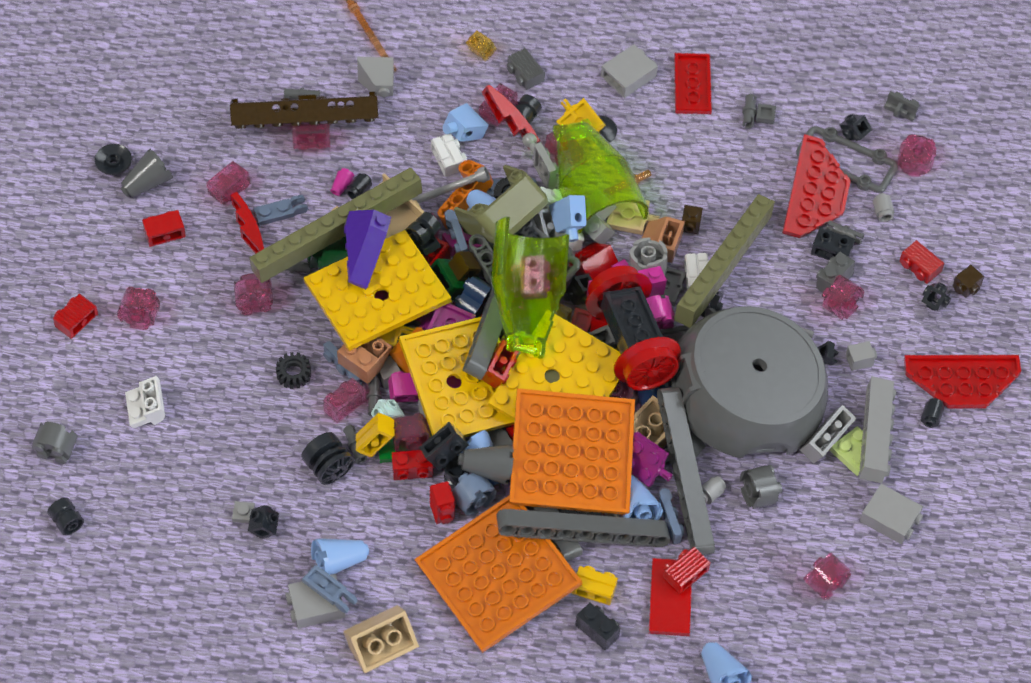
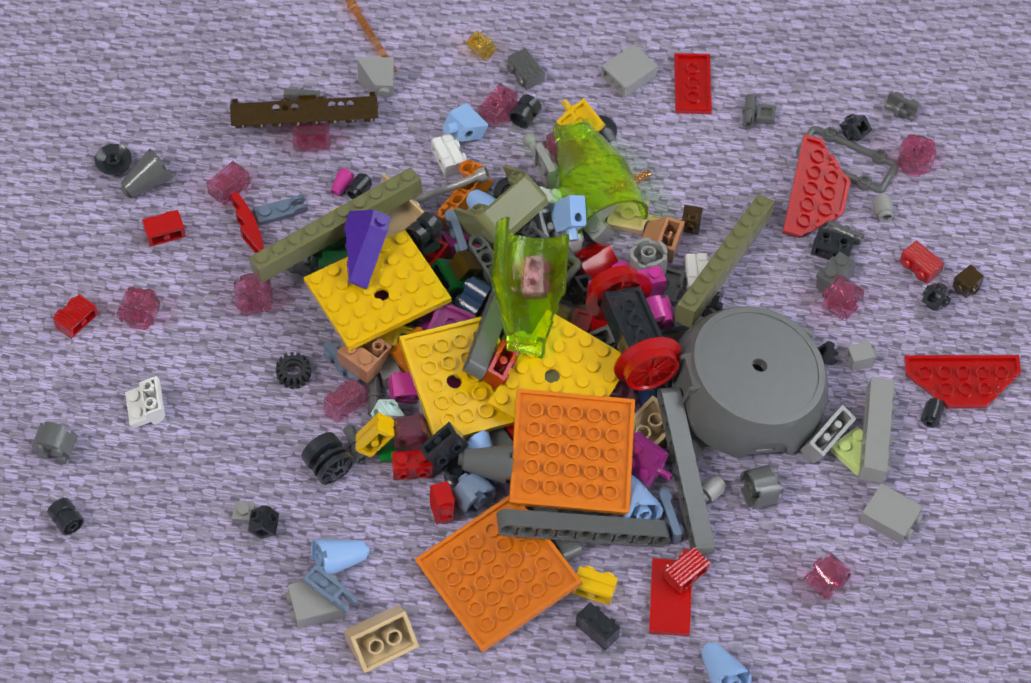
slope [482,85,540,149] -> none

